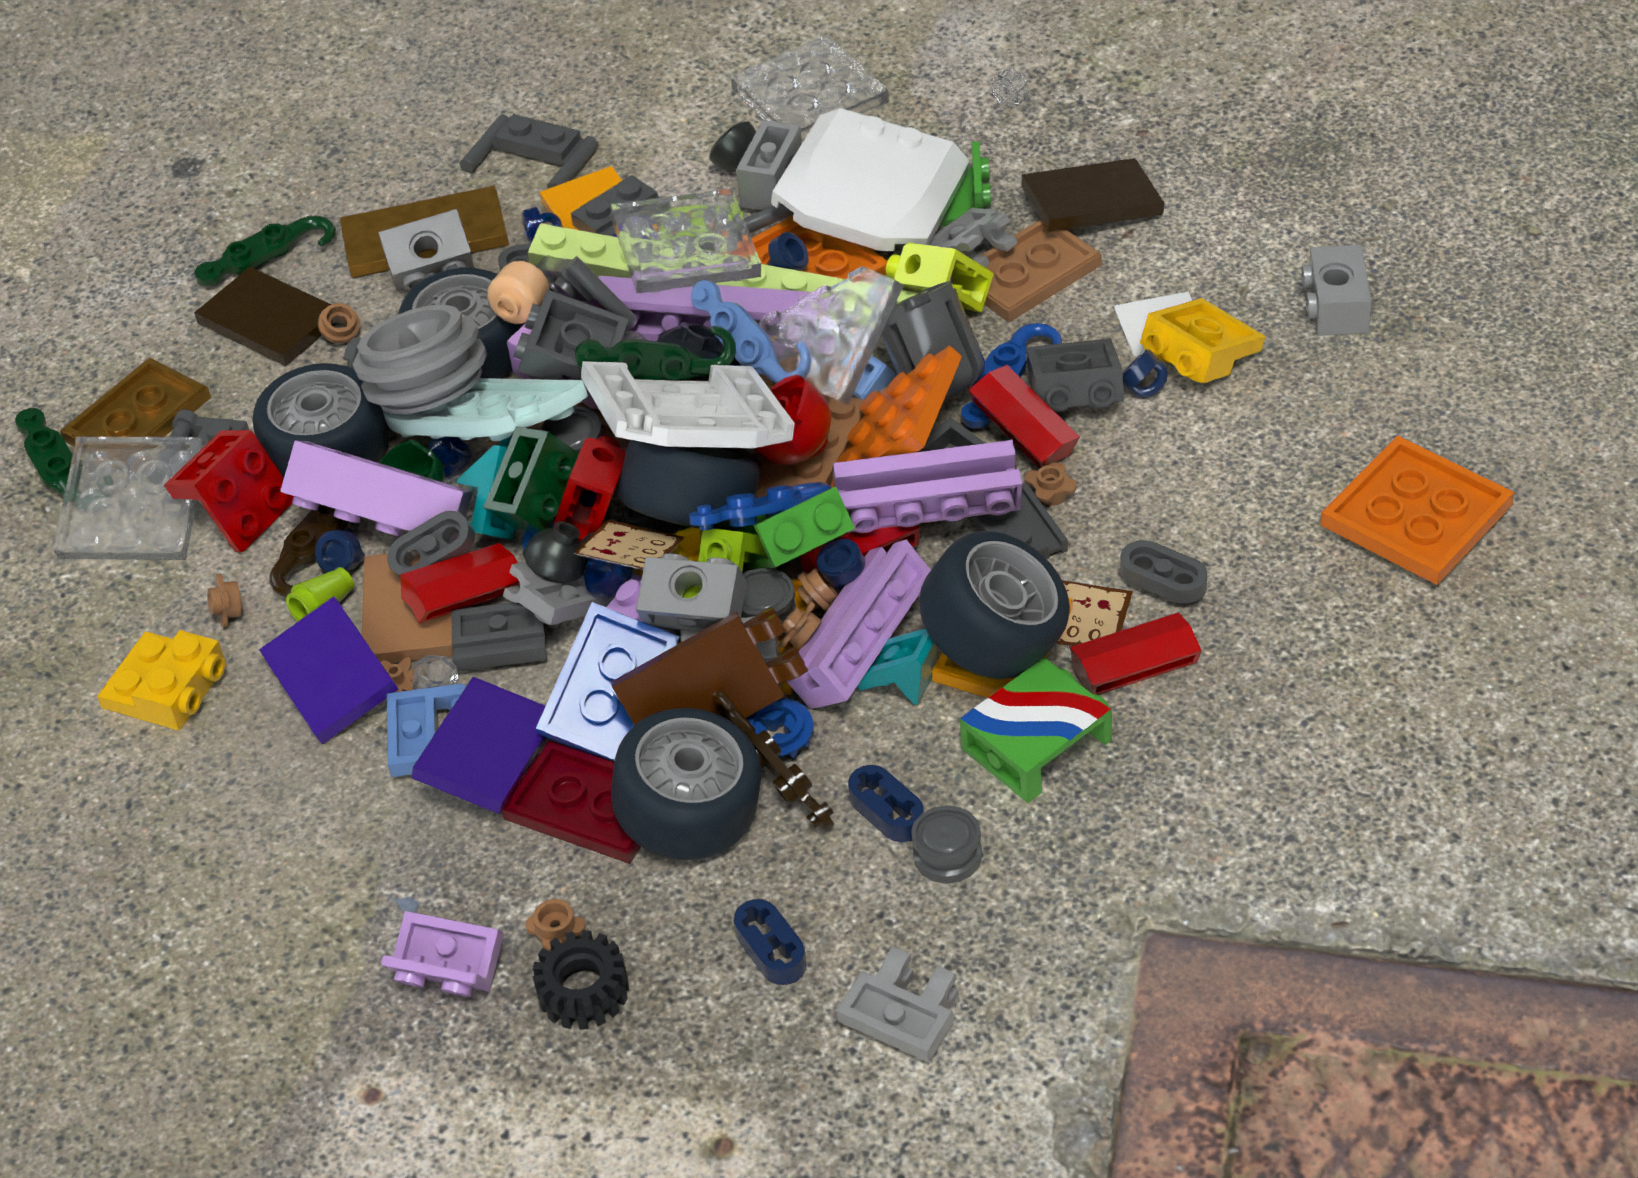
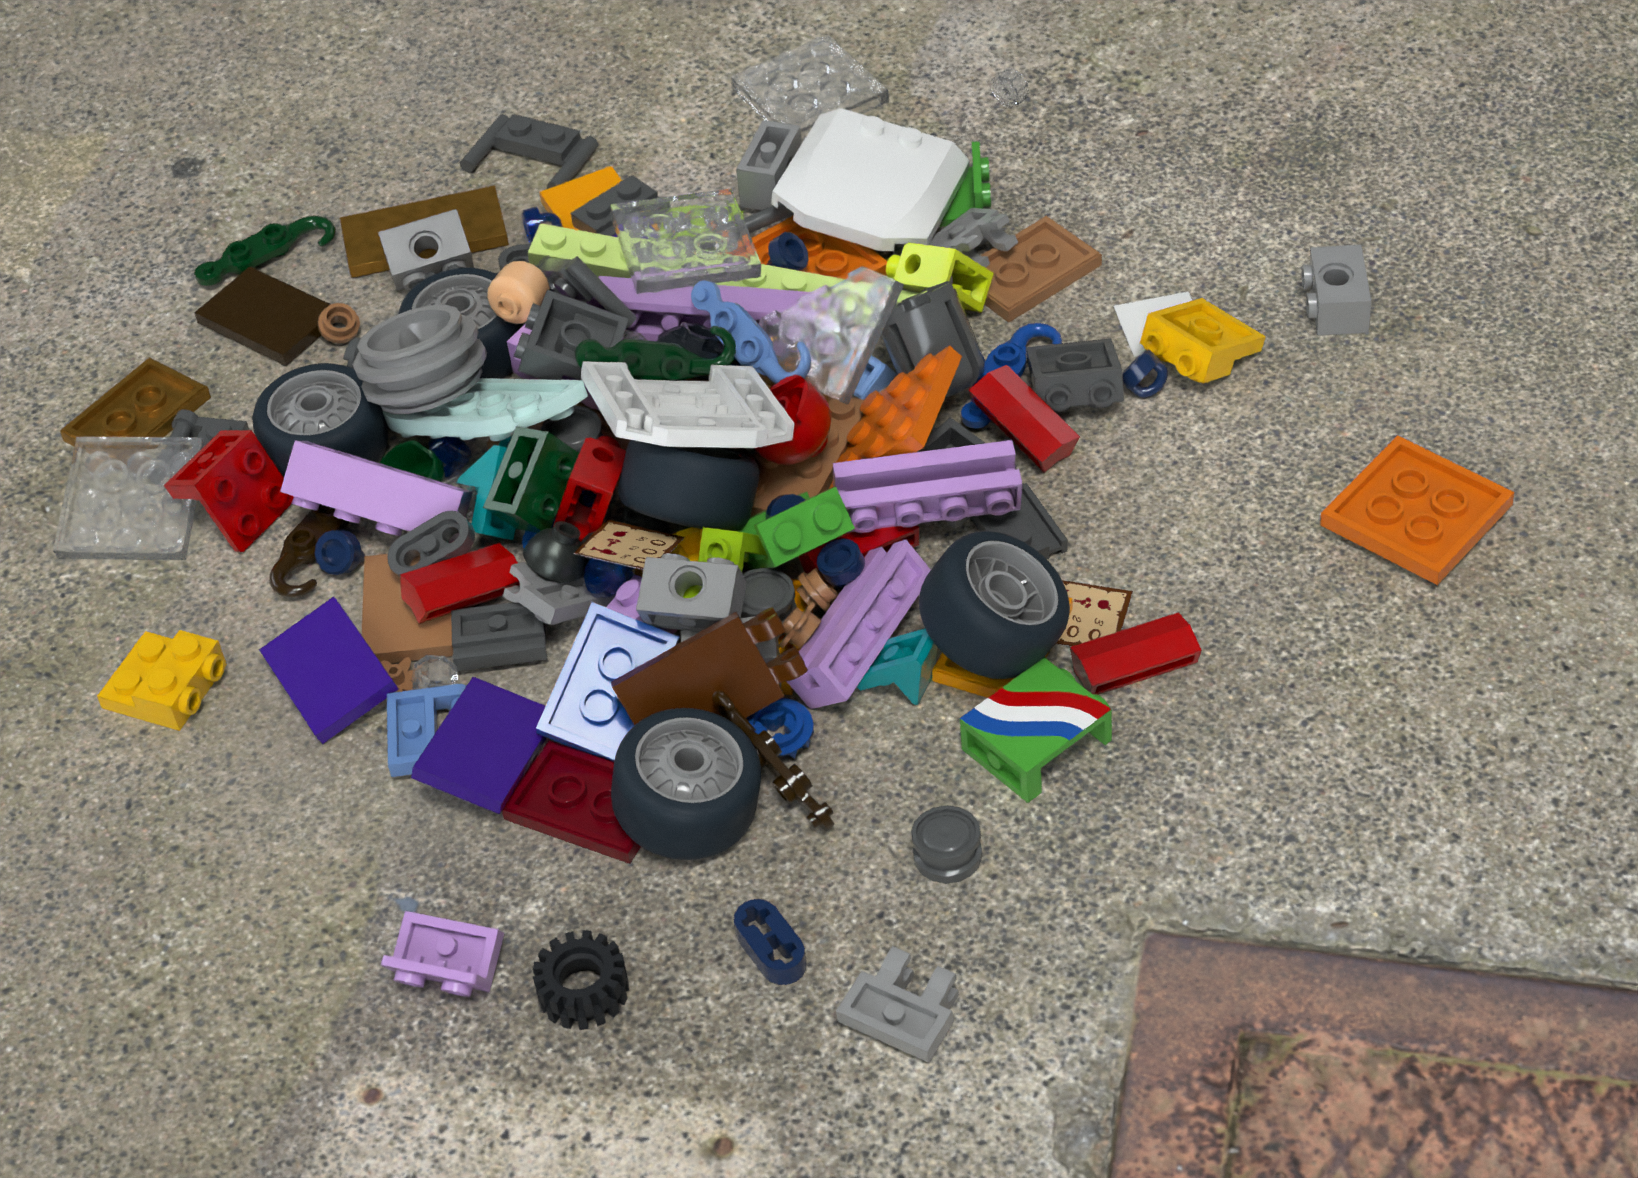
dark green piece [15,408,115,509] -> none
medium nougat plate [207,573,241,628] -> none
lime cone [286,567,354,622] -> none
medium nougat plate [525,899,586,952] -> none
blue piece [689,482,831,530] -> none
pearl dark grey brick [709,121,756,171] -> none
dark blue beam [848,765,924,842] -> none
dark brown tile [1021,158,1165,232] -> none
medium nougat plate [1025,462,1077,506] -> none
dark grey plate [1120,540,1207,603] -> none

